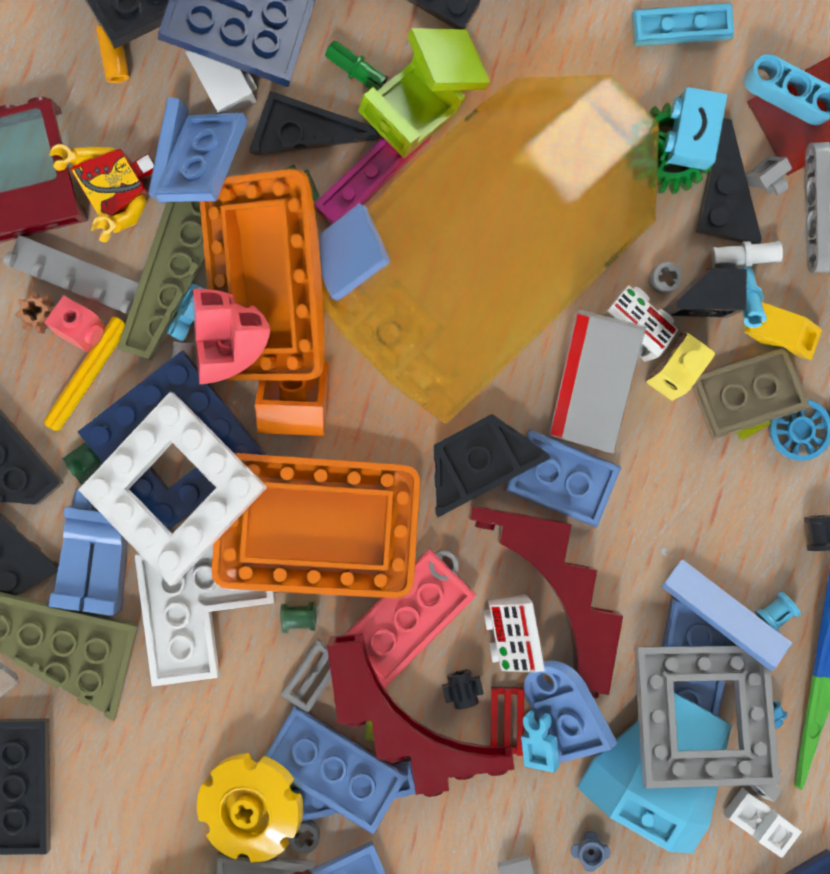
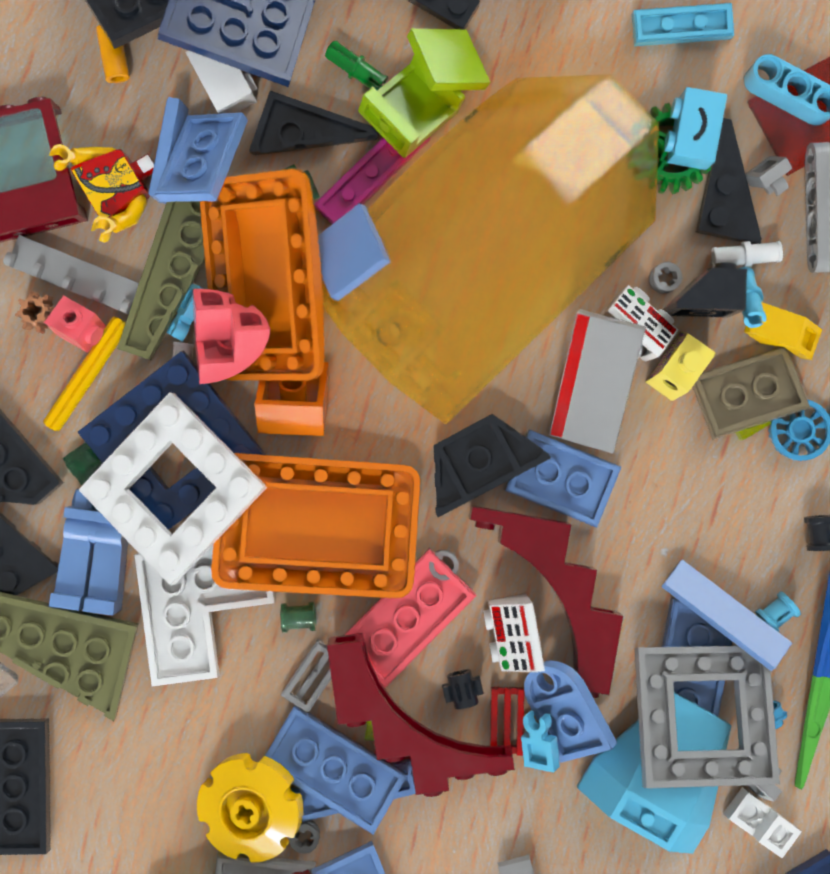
sand blue plate [571,831,611,872] -> none

